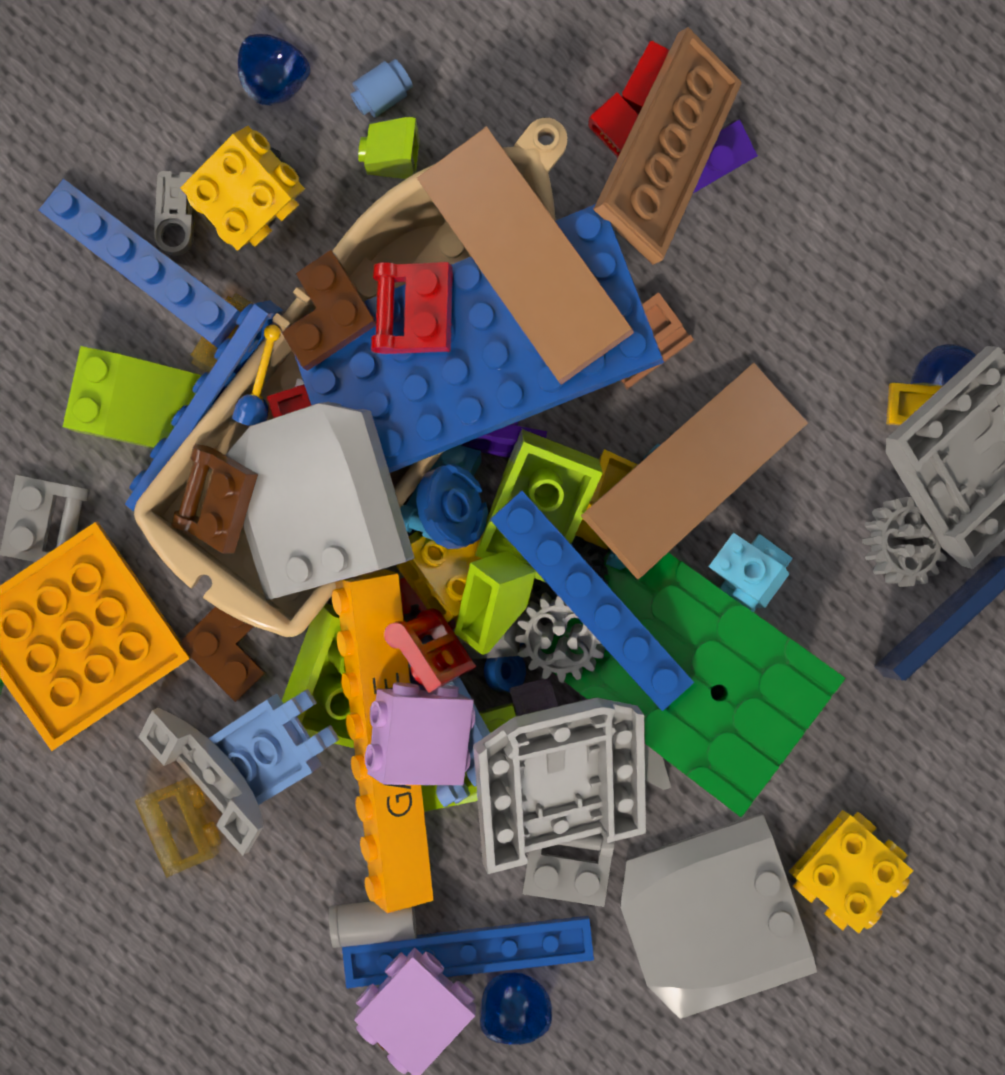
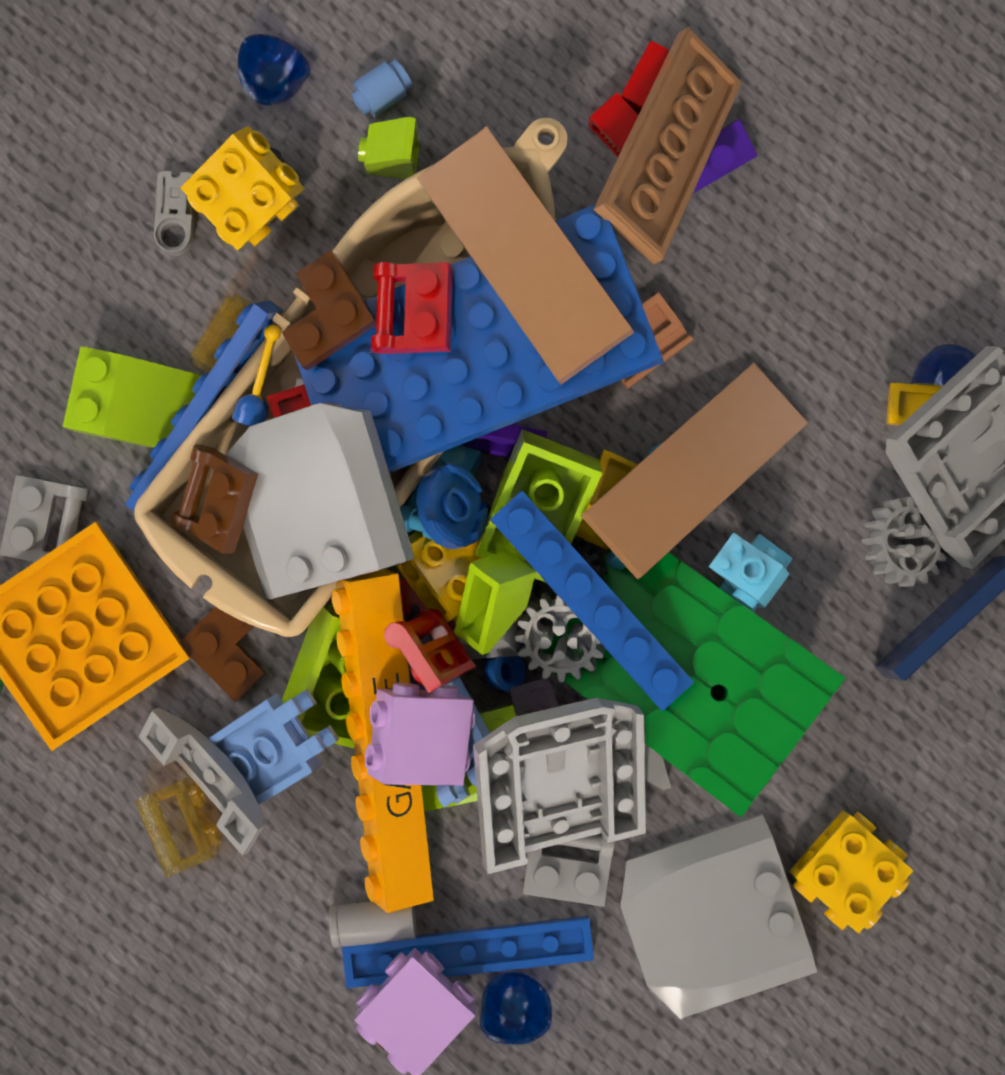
plate [39,178,241,348] -> none

